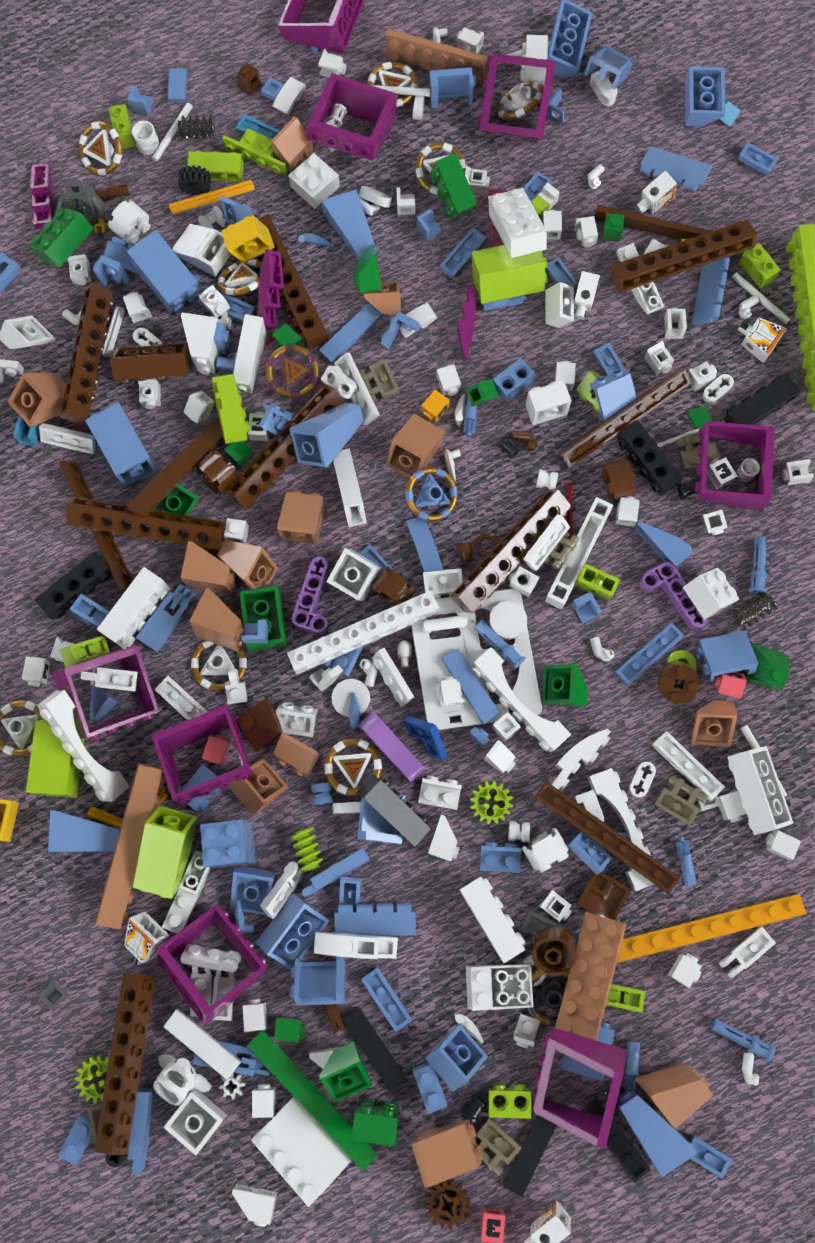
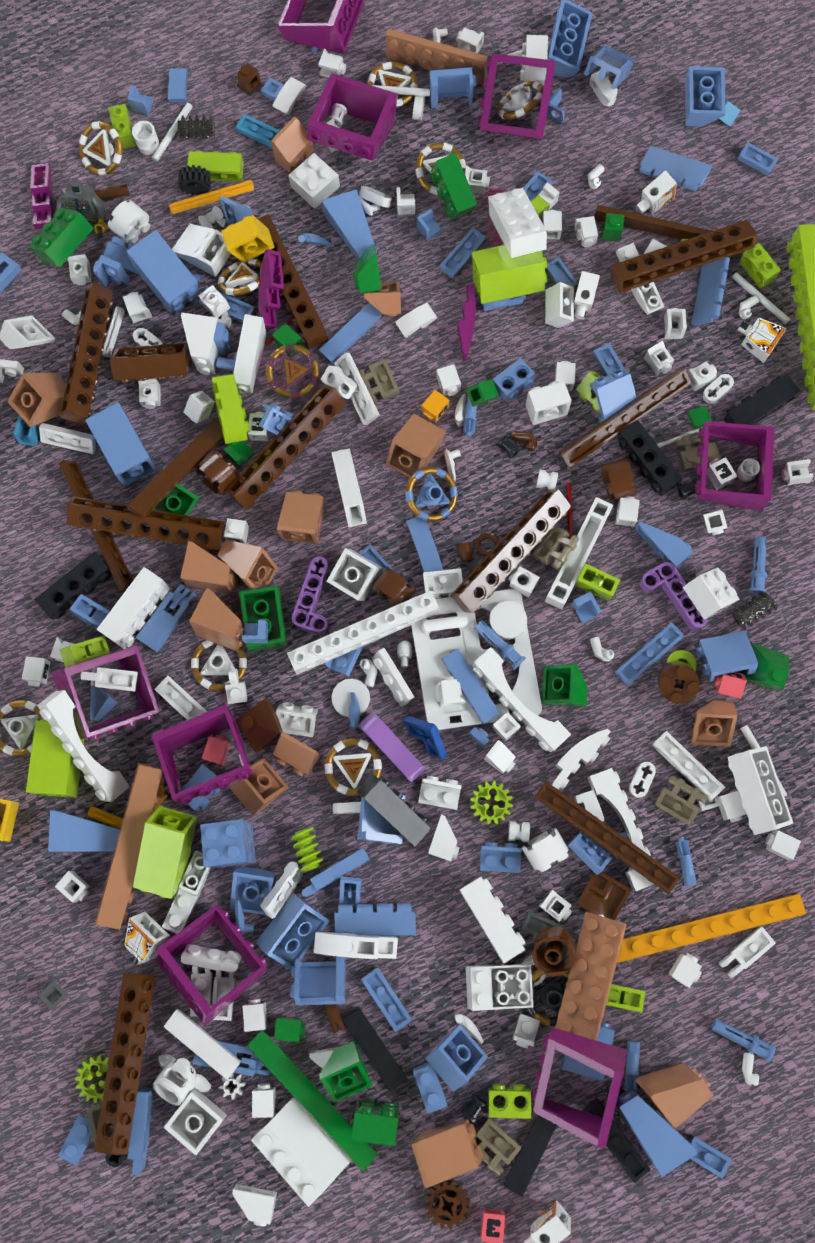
lime bracket [222,128,287,175] -> none
medium blue slope [290,402,364,467] -> none
white bracket [309,665,343,691] -> none
medium blue wheel [311,783,333,806] -> none
medium blue bracket [381,311,421,349] -> none
white plate [524,514,570,571] -> none
none -> white brick [55,871,91,903]

